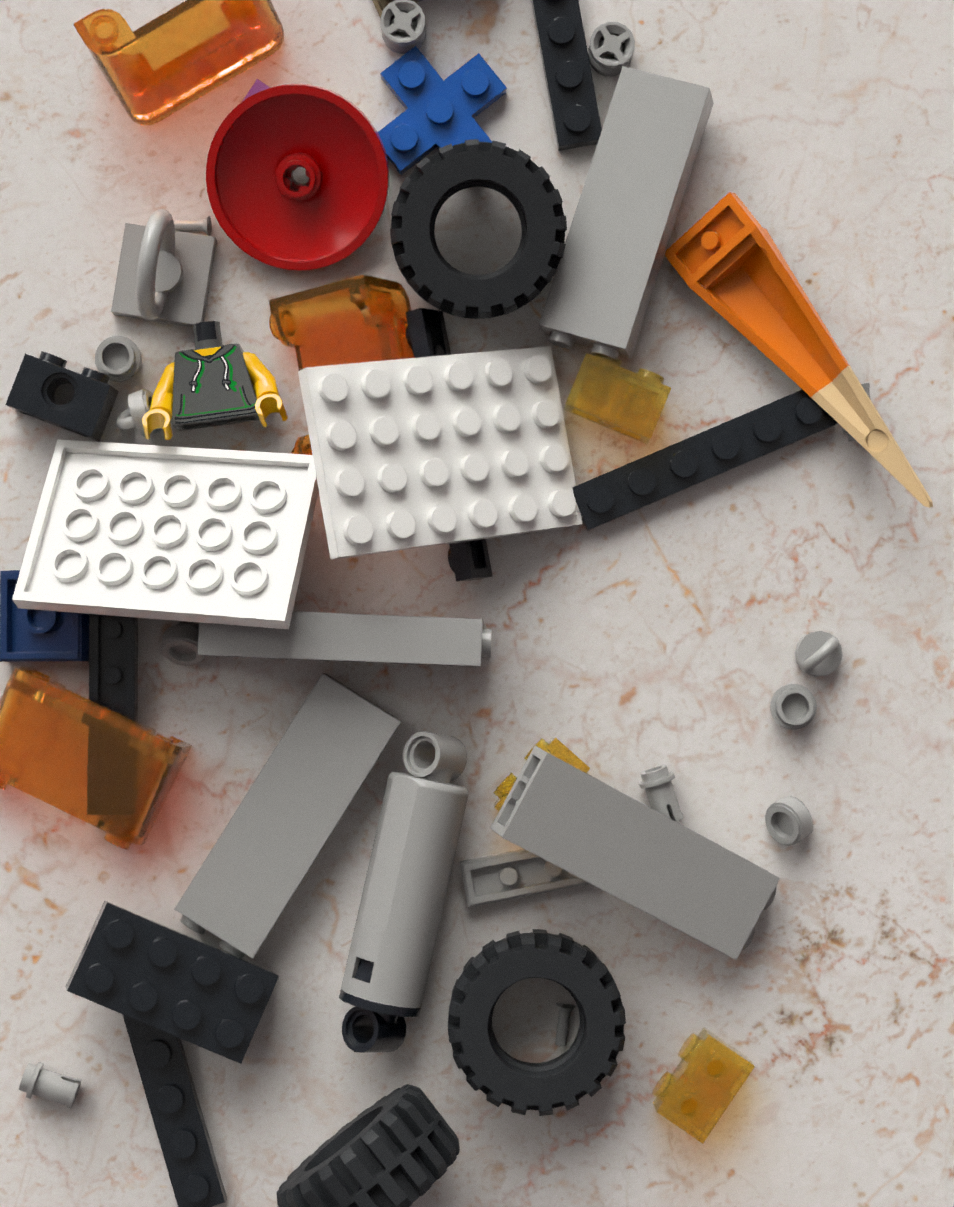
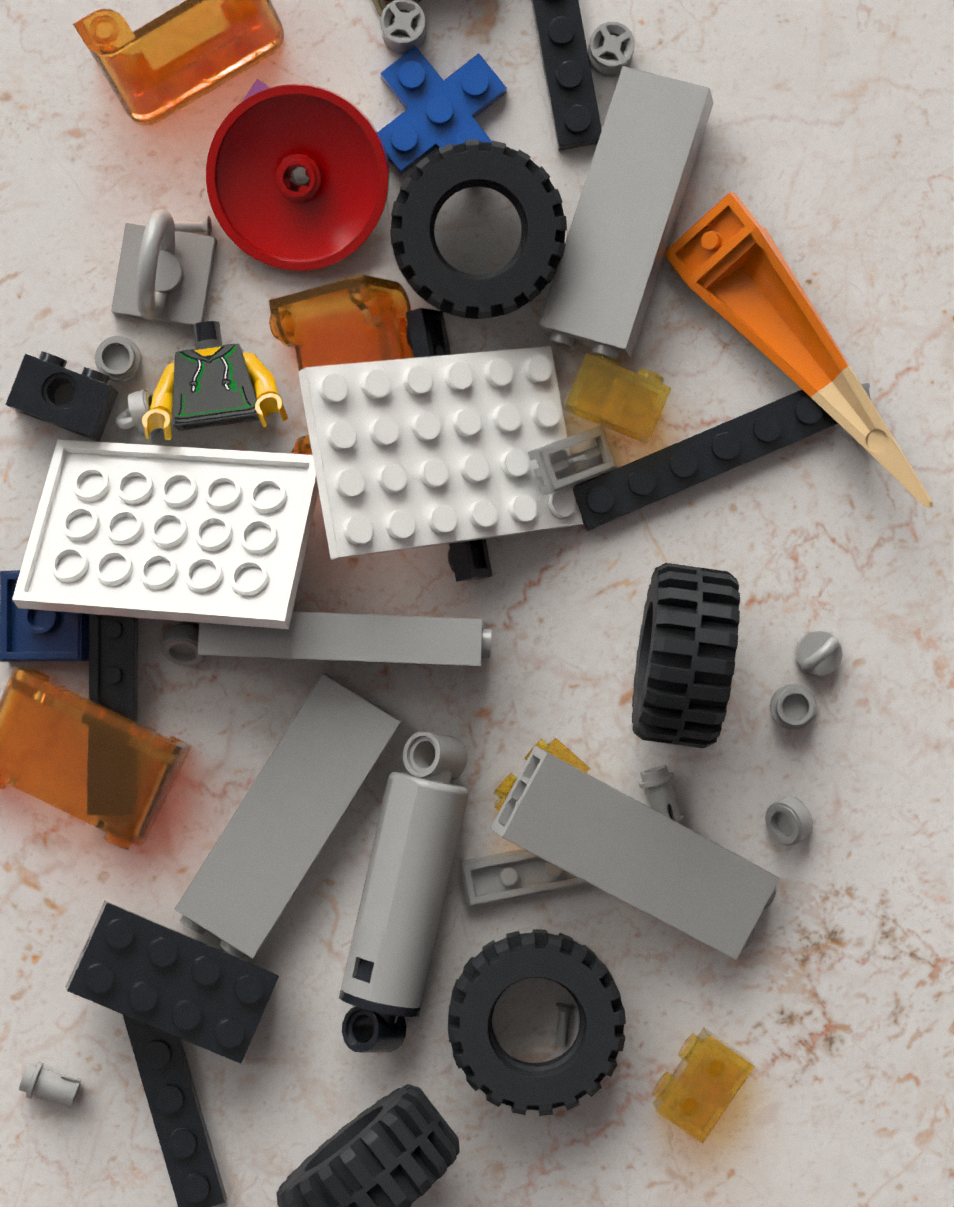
none -> light grey tile [528,425,617,496]
none -> black tyre [632,563,740,748]

